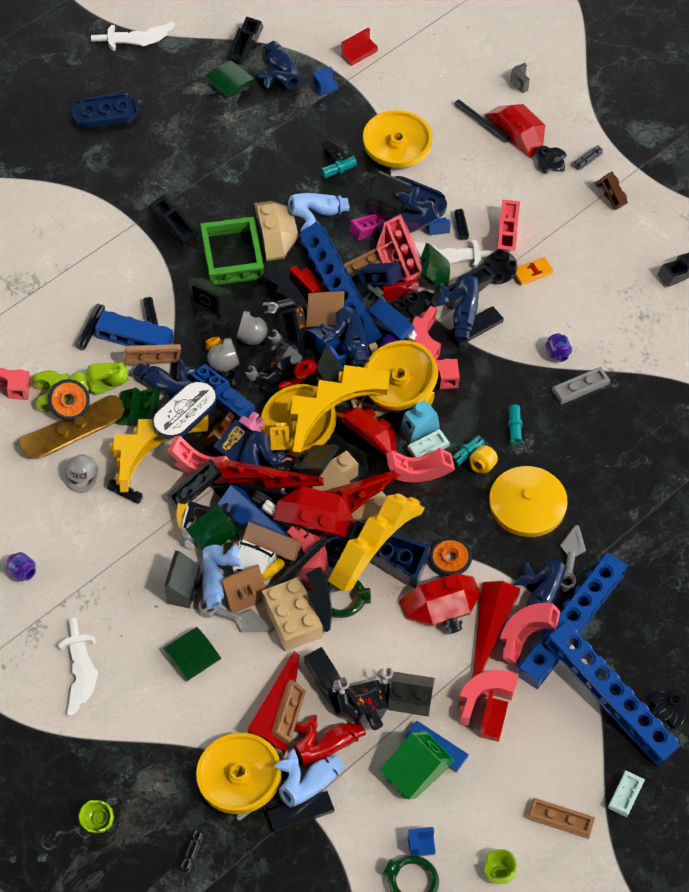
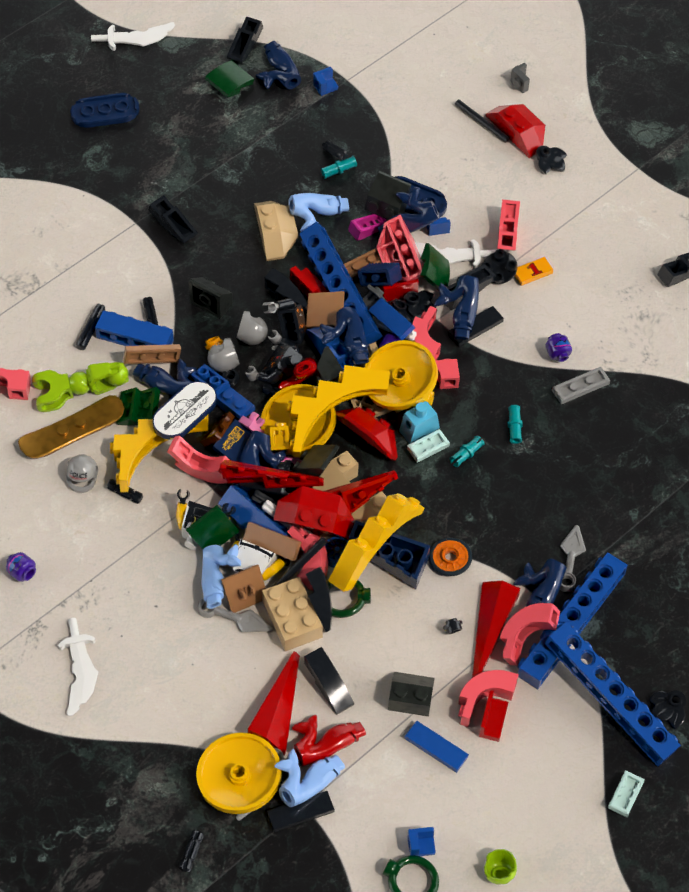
orange wheel [48,379,90,421] -> none
lime hair [78,800,114,833] -> none
dark green slope [163,627,222,682] -> none
pearl dark grey slope [164,550,202,609] -> none
black tile [167,459,222,511] -> none
bright green window [200,217,264,285] -> none
medium nougat tile [271,680,306,744] -> none
black torso [333,668,393,730] -> none
red panel [341,28,378,66] -> none
yellow dish [363,110,433,168] -> none
green slope [380,731,456,800] -> none
coral arch [386,448,455,482] -> none
red wedge [399,573,481,626] -> none
black axle [454,209,469,240] -> none
yellow head [469,445,498,474] -> none
yellow dish [489,466,567,537] -> none
medium nougat tile [527,798,595,839] -> none
black axle [574,145,603,170] -> none
reddish brown wing [595,171,628,210] -> none

